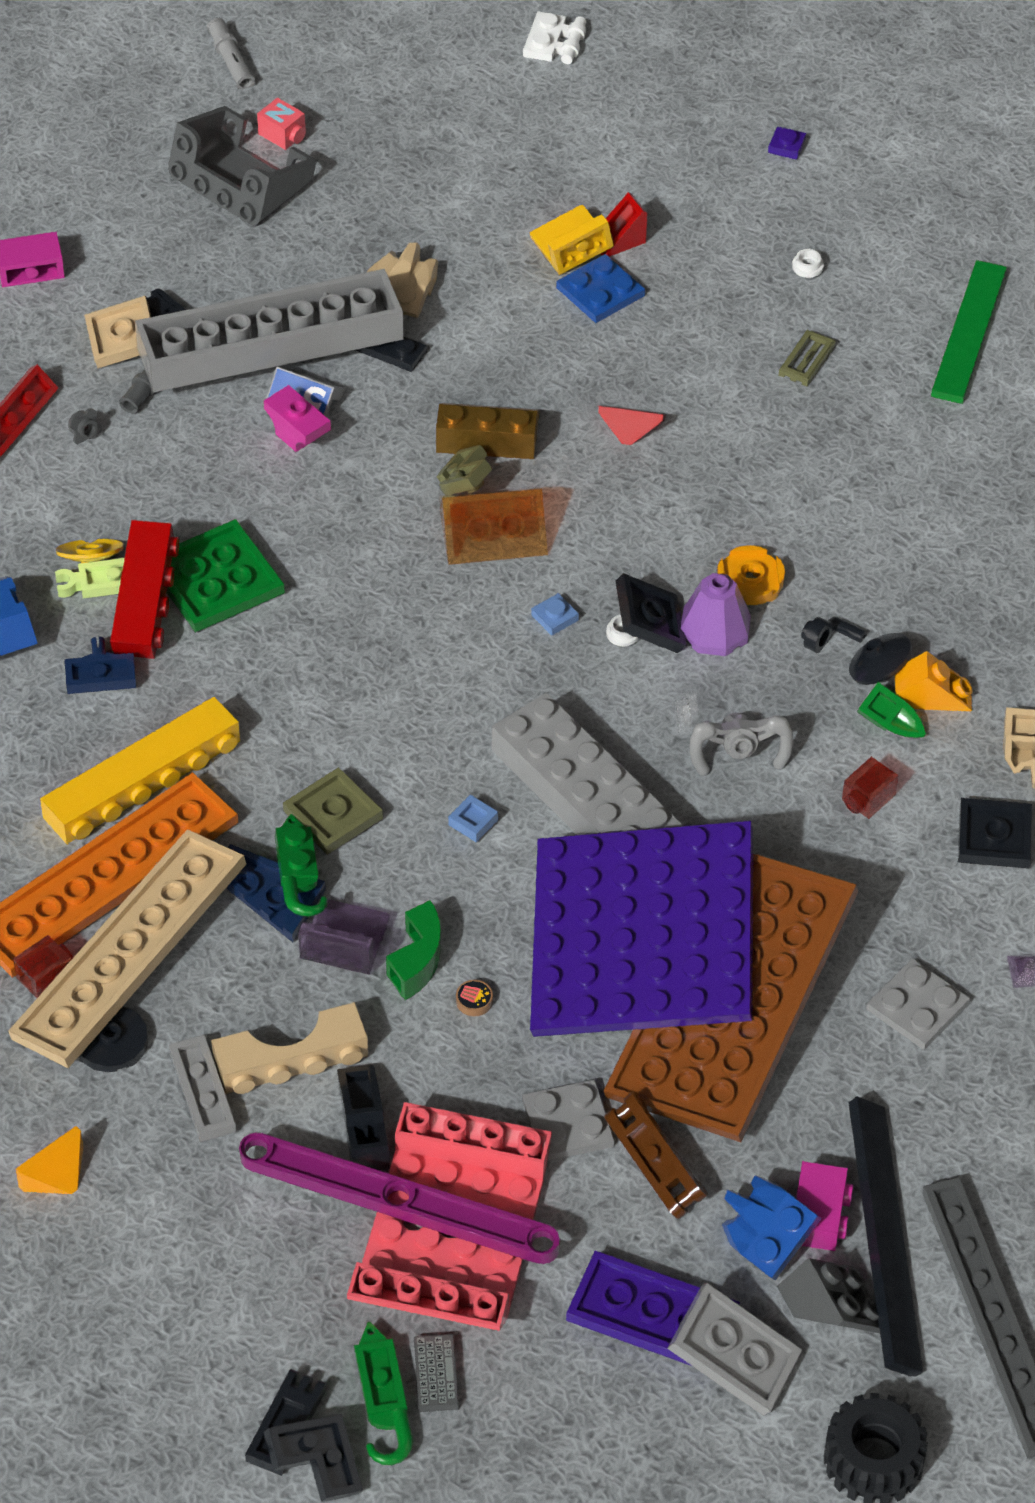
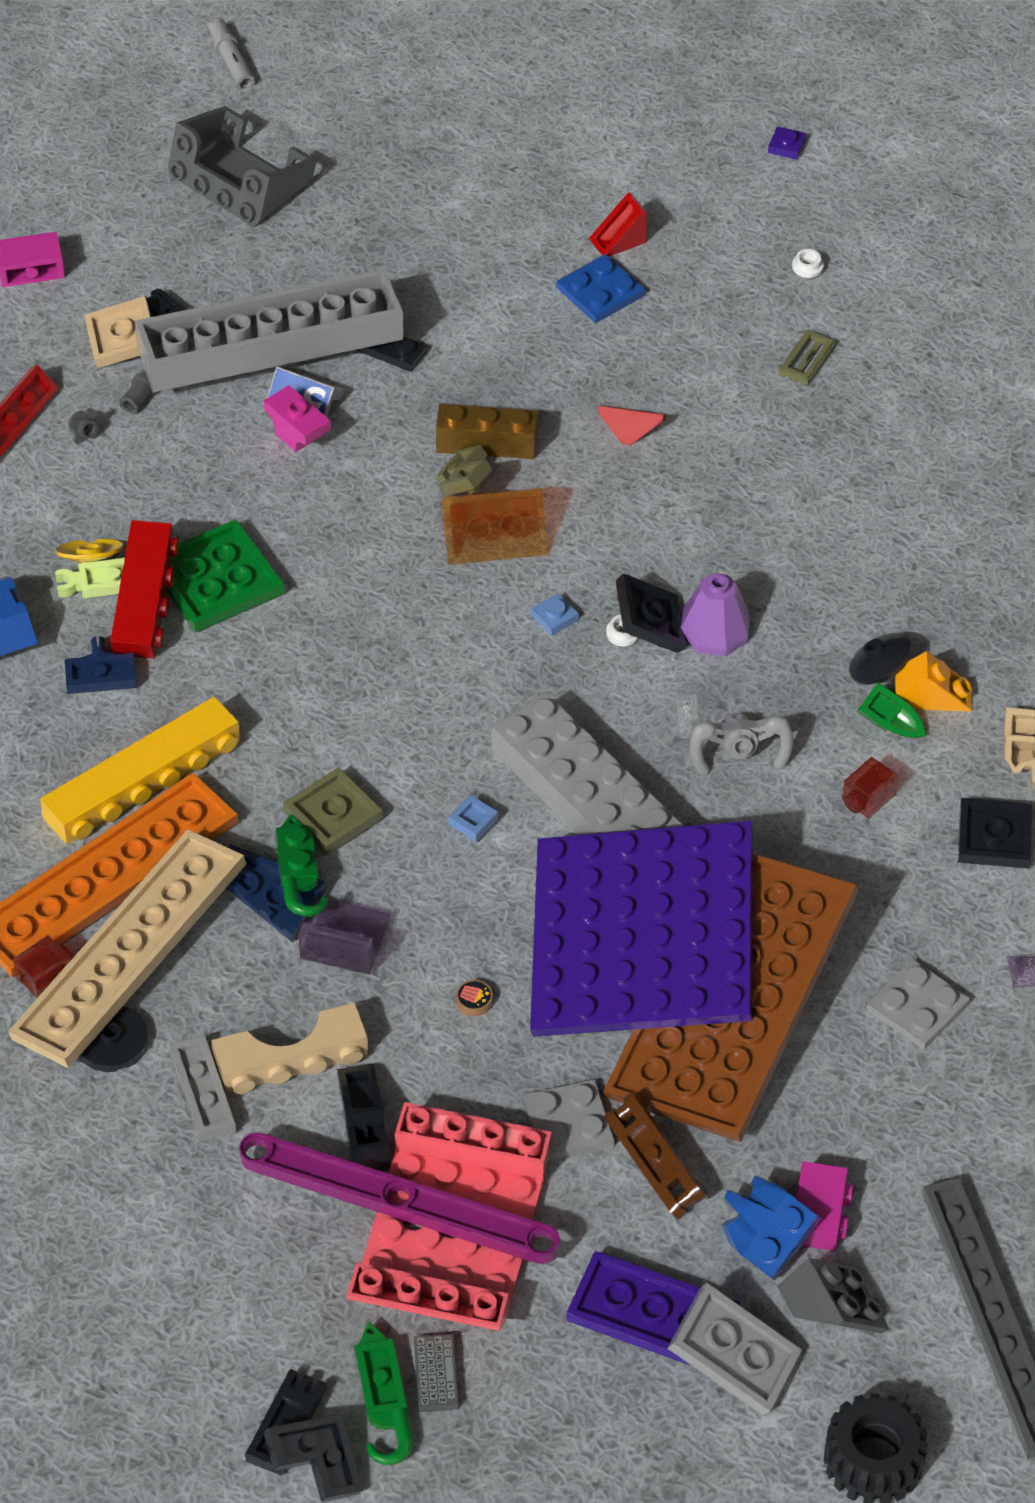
light orange slope [16,1126,84,1194] -> none
coral brick [257,97,306,150] -> none
tan plate [367,243,438,318] -> none
green brick [386,900,441,1000] -> none
white plate [523,11,586,64] -> none
yellow bracket [530,205,613,275] -> none
light orange plate [717,545,785,605] -> none
black plate [801,617,867,653] -> none
black tile [848,1096,923,1377] -> none
green tile [931,260,1007,404] -> none

